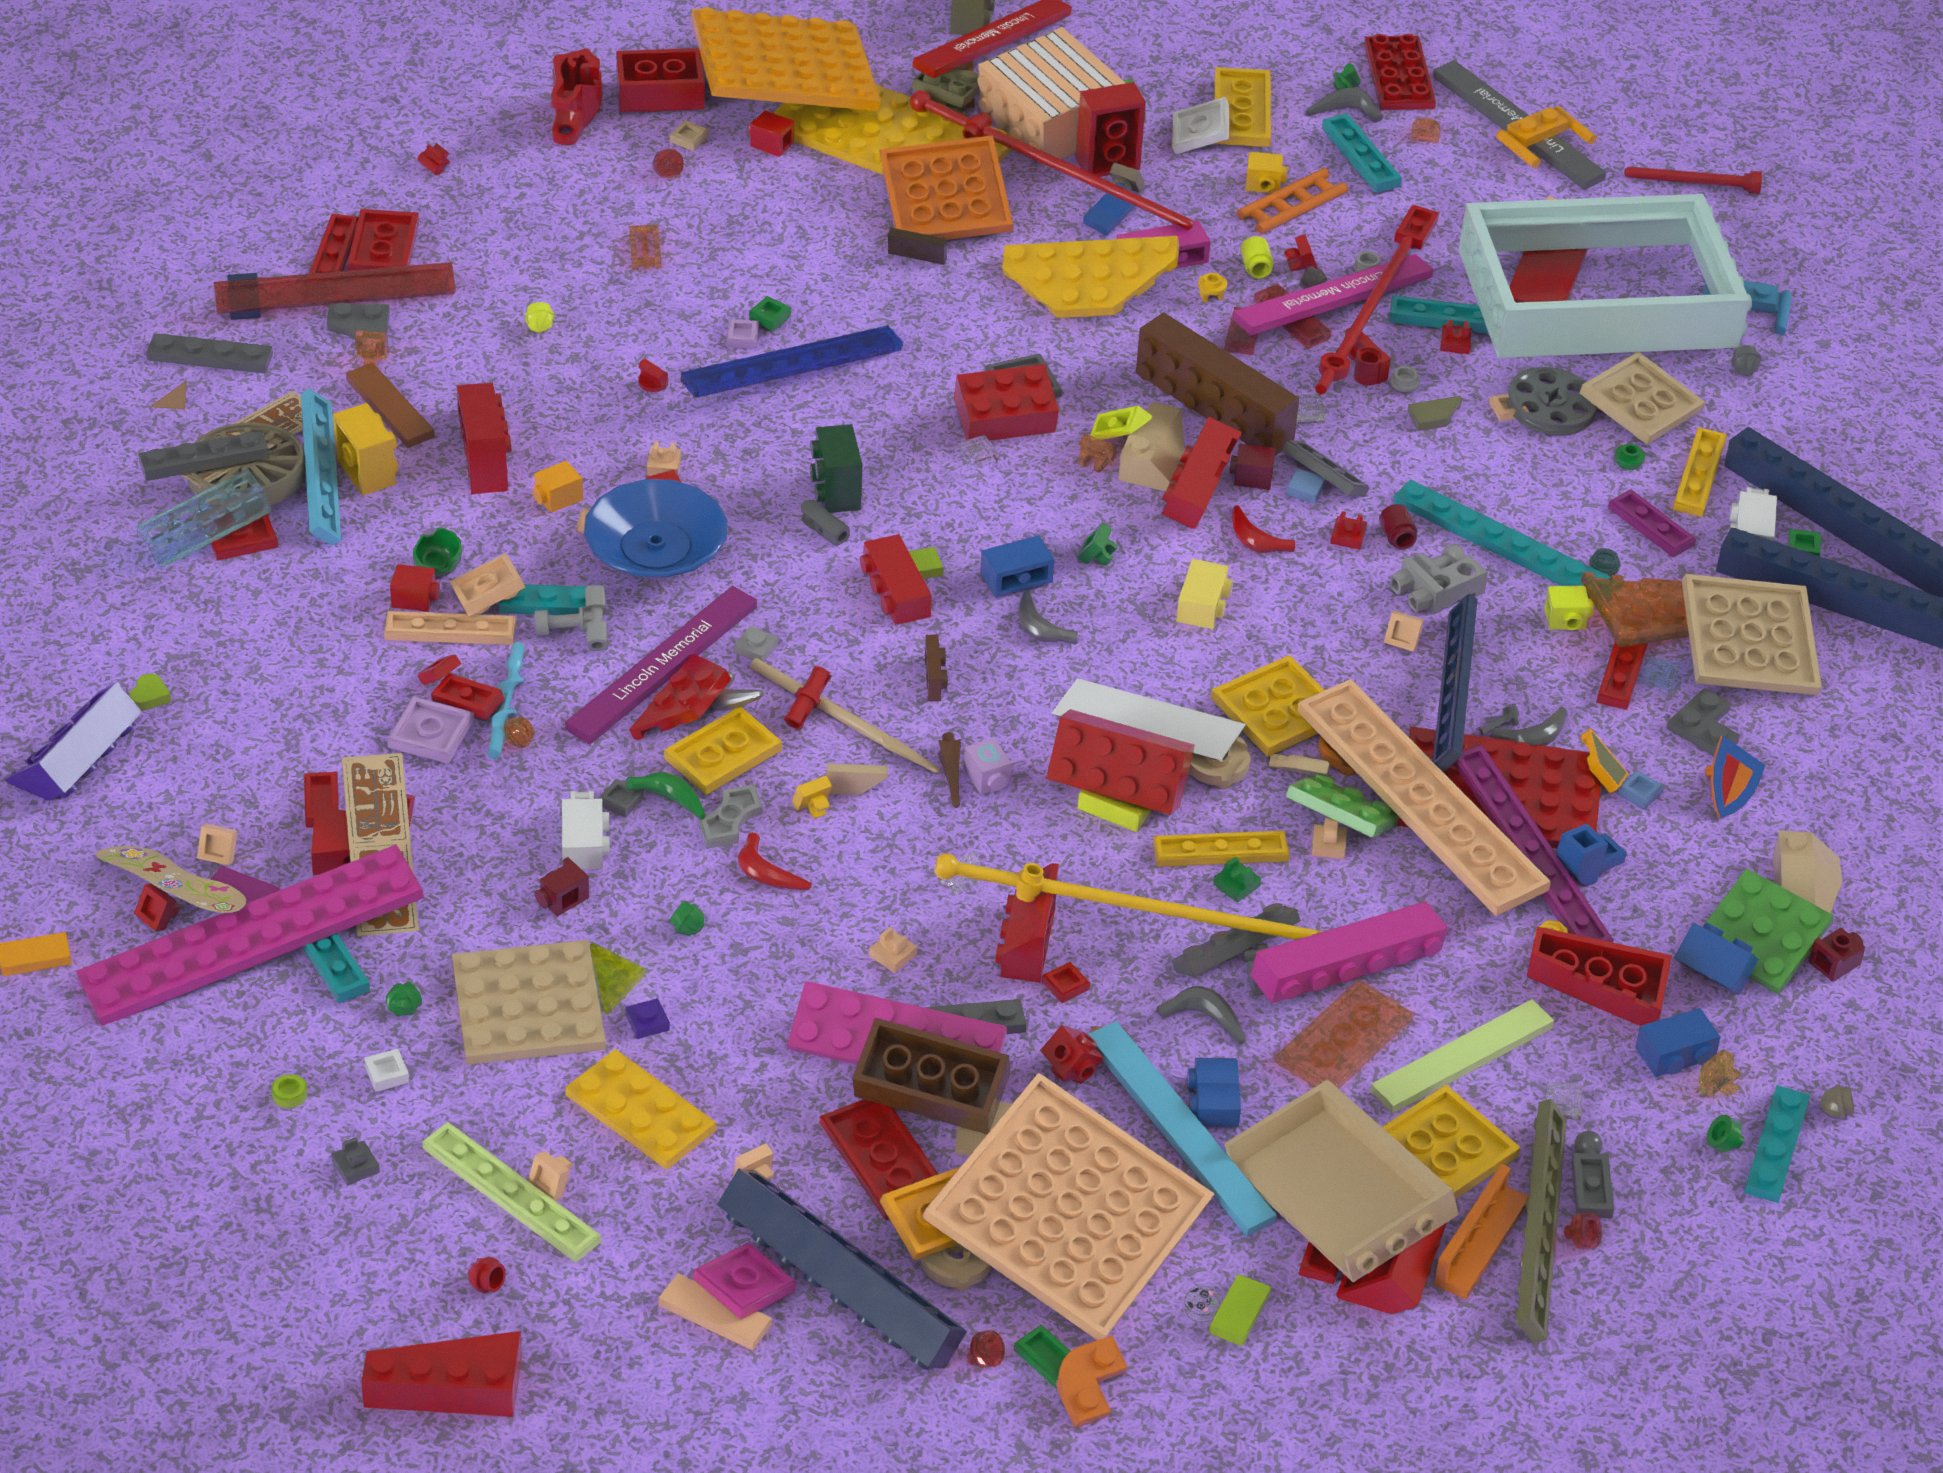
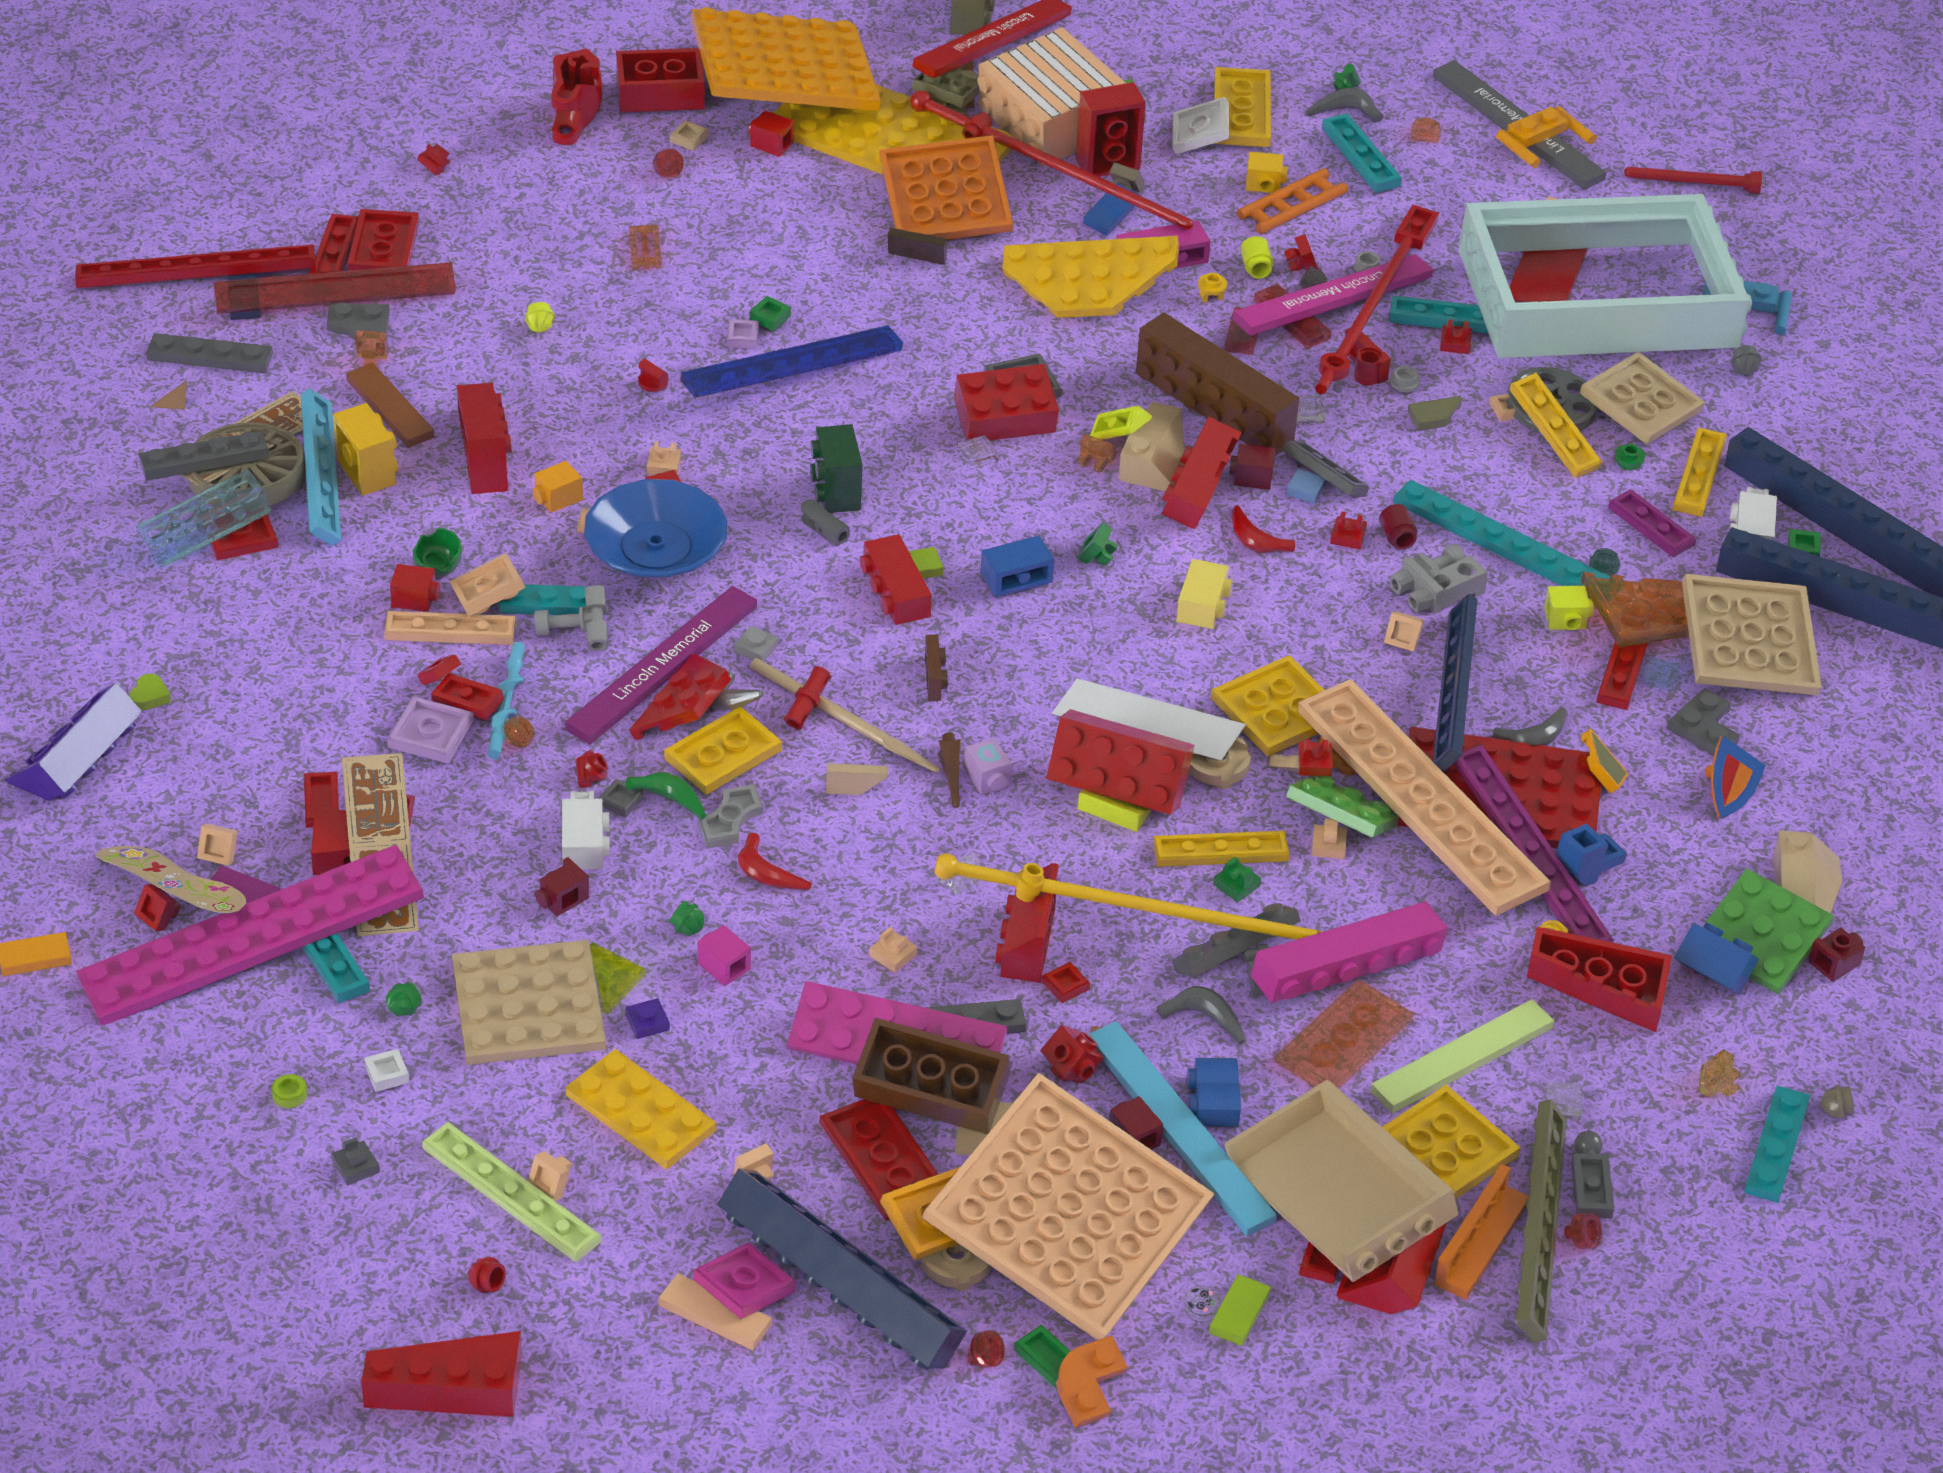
yellow tile [792,775,832,819] -> none
flat silver piece [1018,590,1078,644] -> none
red tile [1364,34,1436,110] -> none
dark grey piece [1478,703,1519,734] -> none
medium blue tile [1617,770,1664,810] -> none
blue brick [1635,1008,1721,1077] -> none
green tile [1707,1115,1744,1153] -> none
none -> red tile [75,244,316,288]
none -> red plate [575,750,608,788]
none -> dark pink brick [698,925,751,986]
none -> dark red brick [1109,1096,1163,1150]
none -> red tile [1298,739,1333,776]
none -> yellow tile [1509,373,1602,478]

